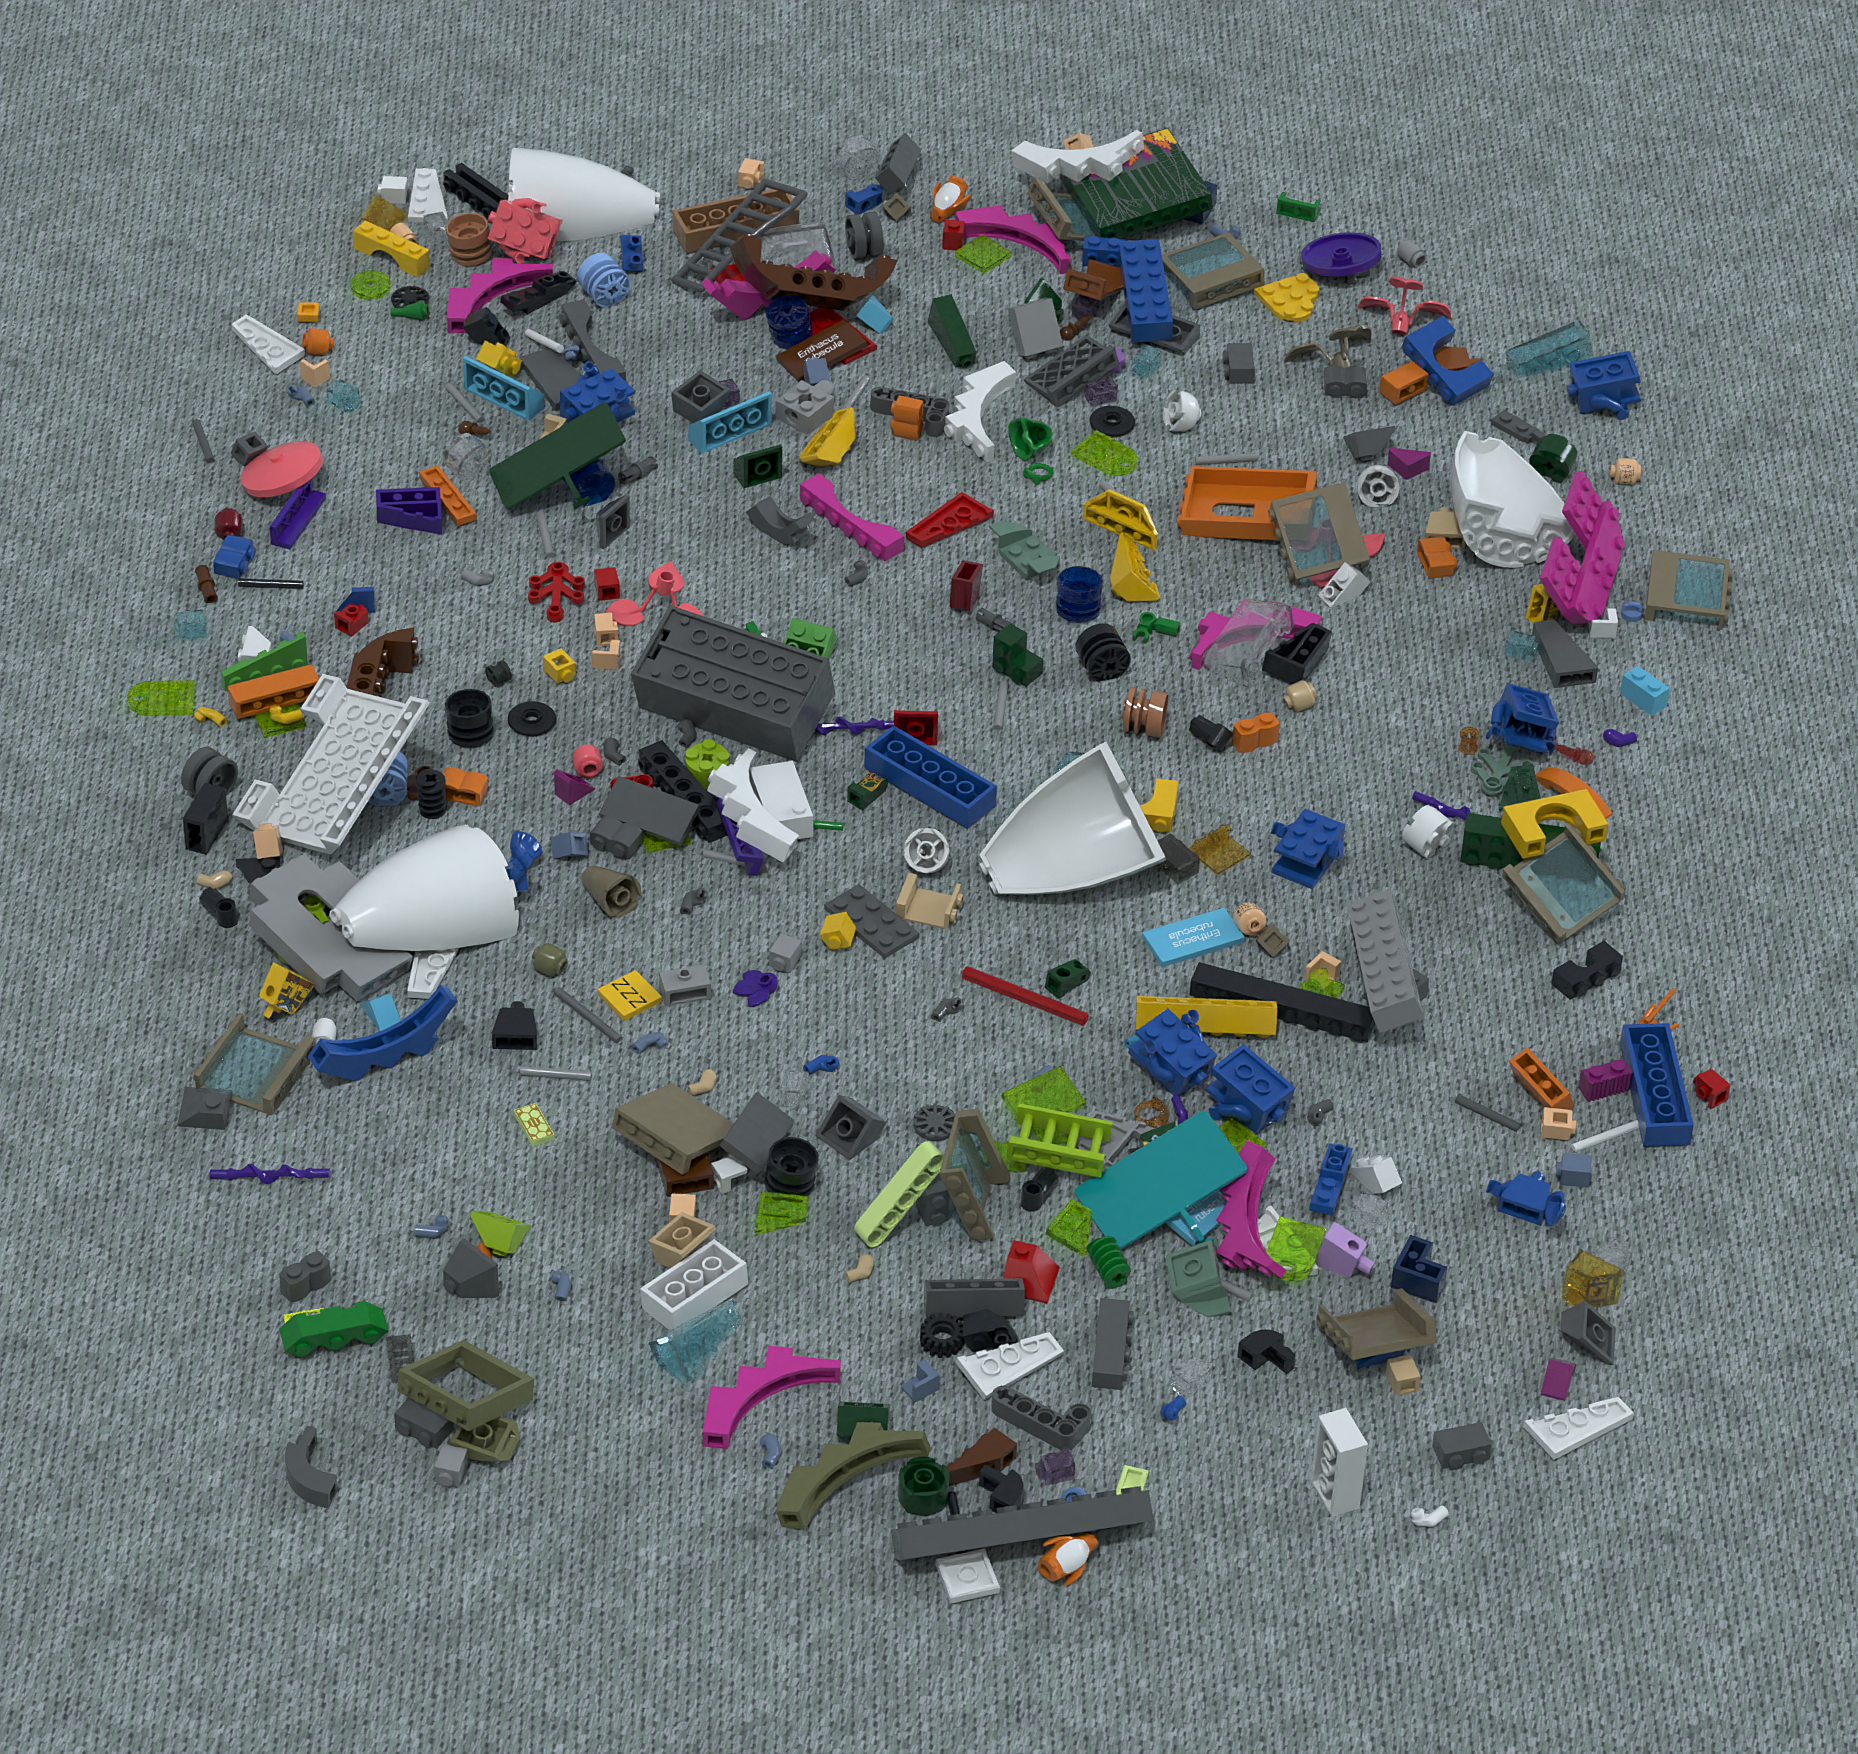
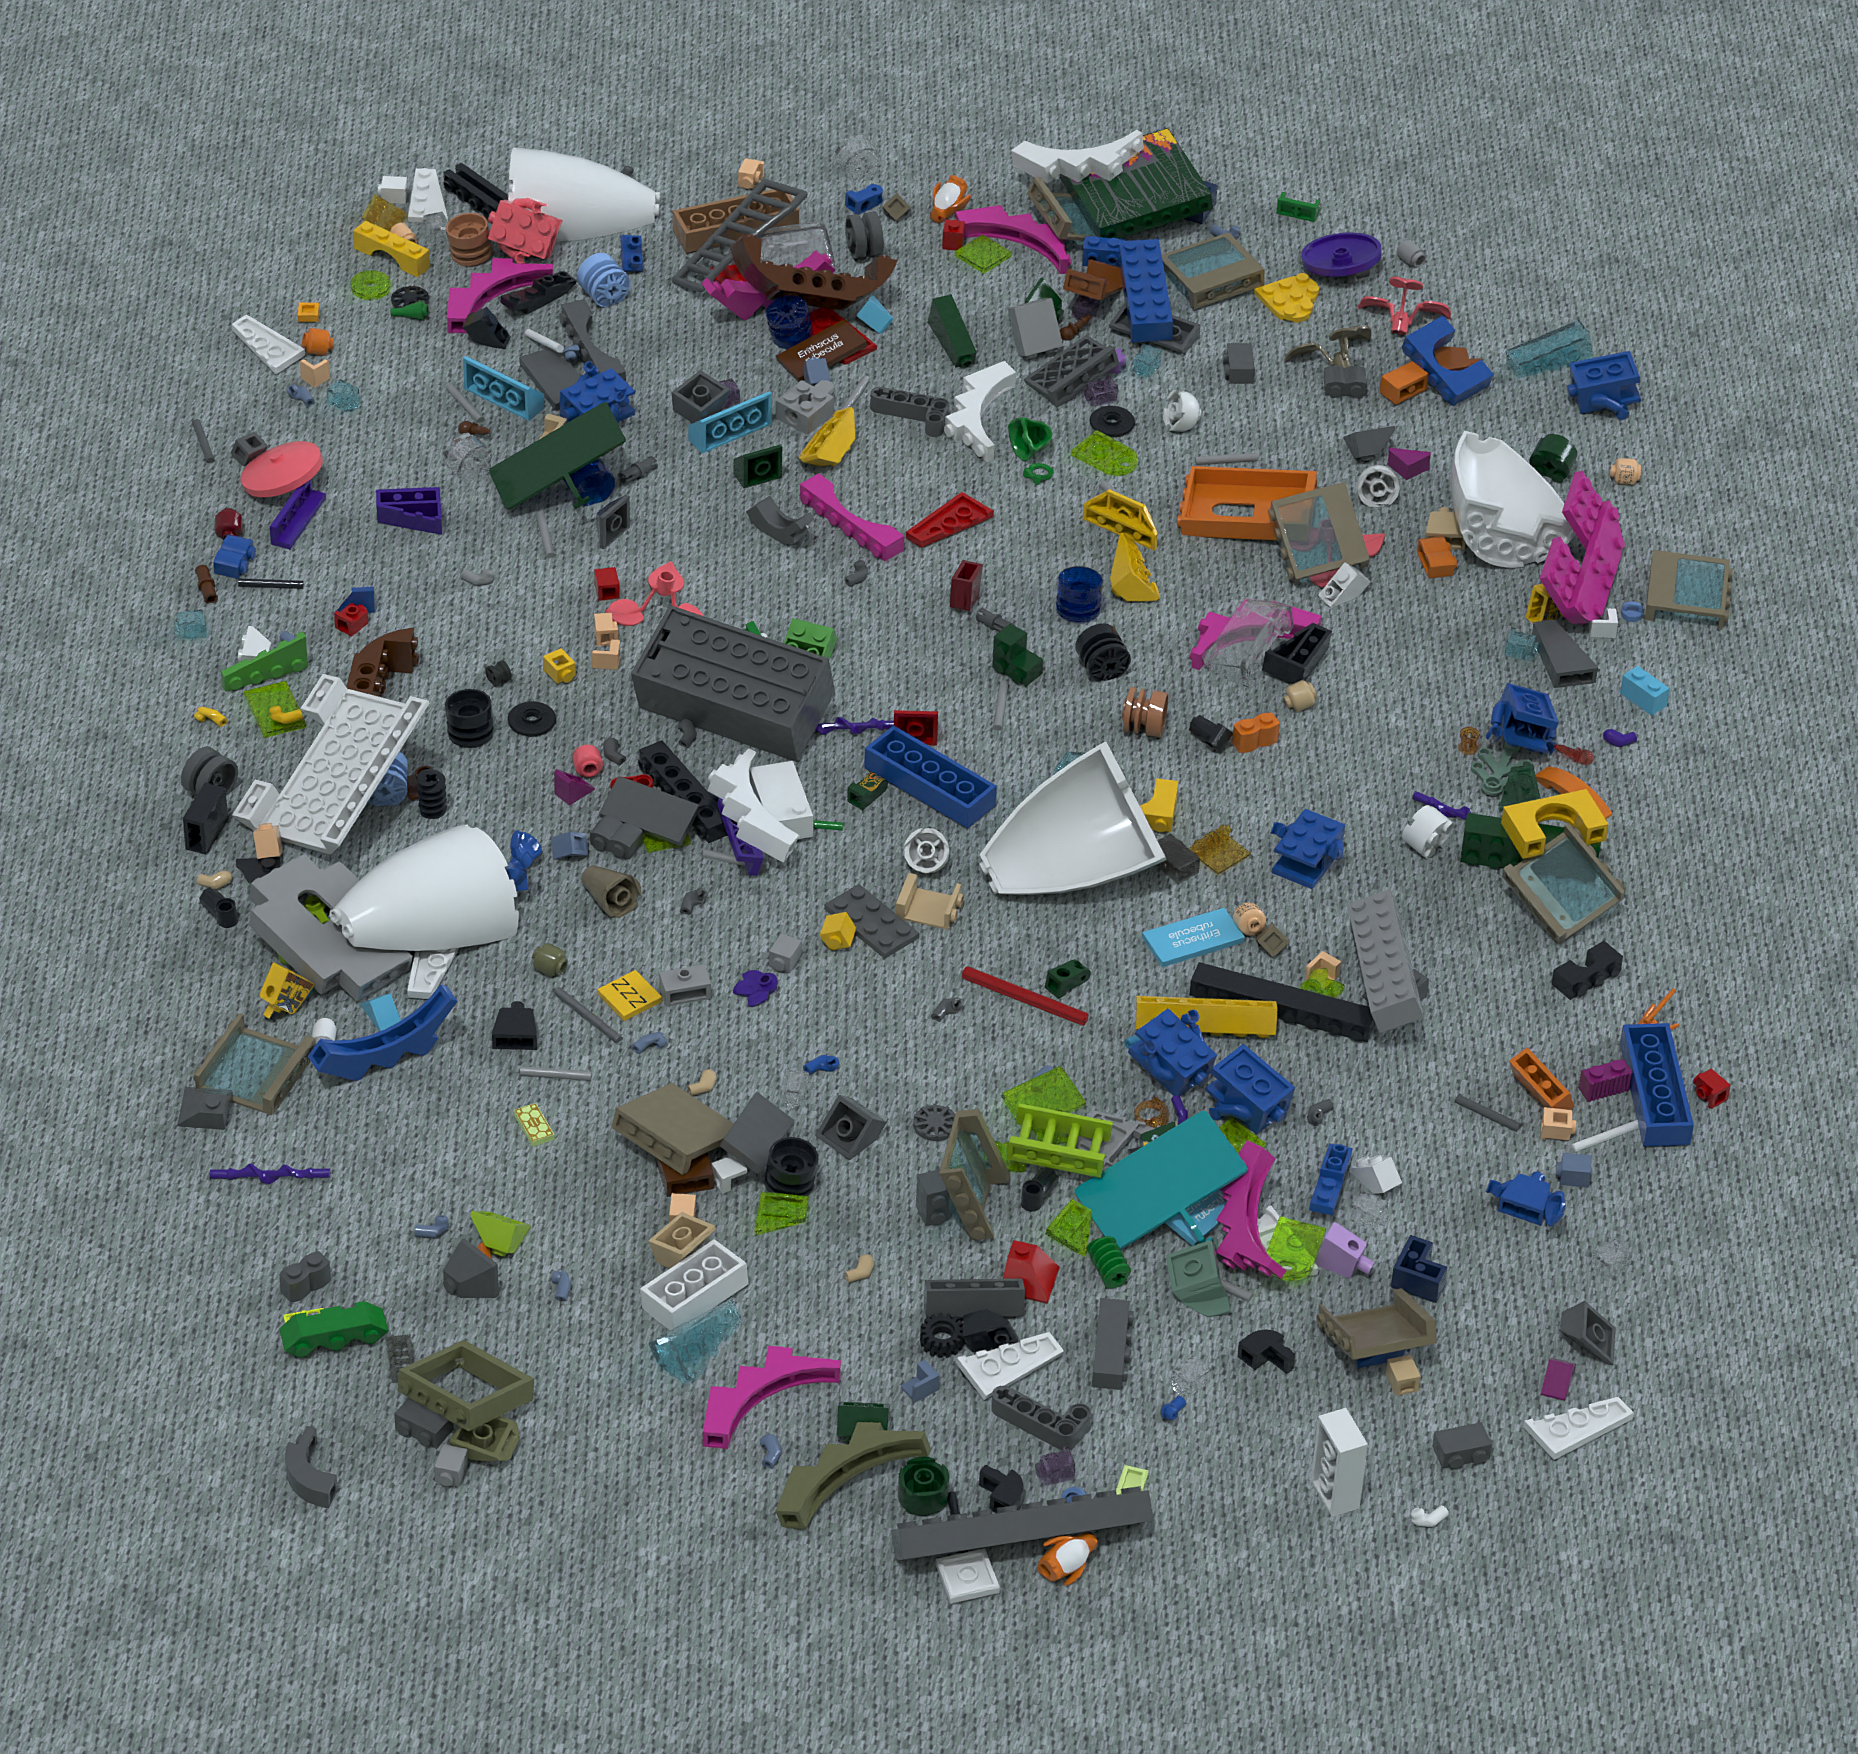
clear neon green tile [127,680,195,716] -> none
orange brick [228,664,319,719] -> none
orange plate [419,465,477,526] -> none
orange brick [442,767,488,806] -> none
yellow brick [476,341,523,378] -> none
red plant [528,562,585,623] -> none
lime brick [685,739,730,789] -> none
yellowish green beam [854,1141,944,1247] -> none
dark grey brick [875,133,921,195] -> none
orange brick [890,395,924,441] -> none
reddish brown slope [946,1428,1017,1486] -> none
sand green piece [989,521,1060,580] -> none
light nougat panel [1063,133,1093,150] -> none
green bar [1133,612,1181,644] -> none
dark grey hinge [1491,410,1546,445] -> none
clear yellow slope [1562,1250,1624,1308] -> none

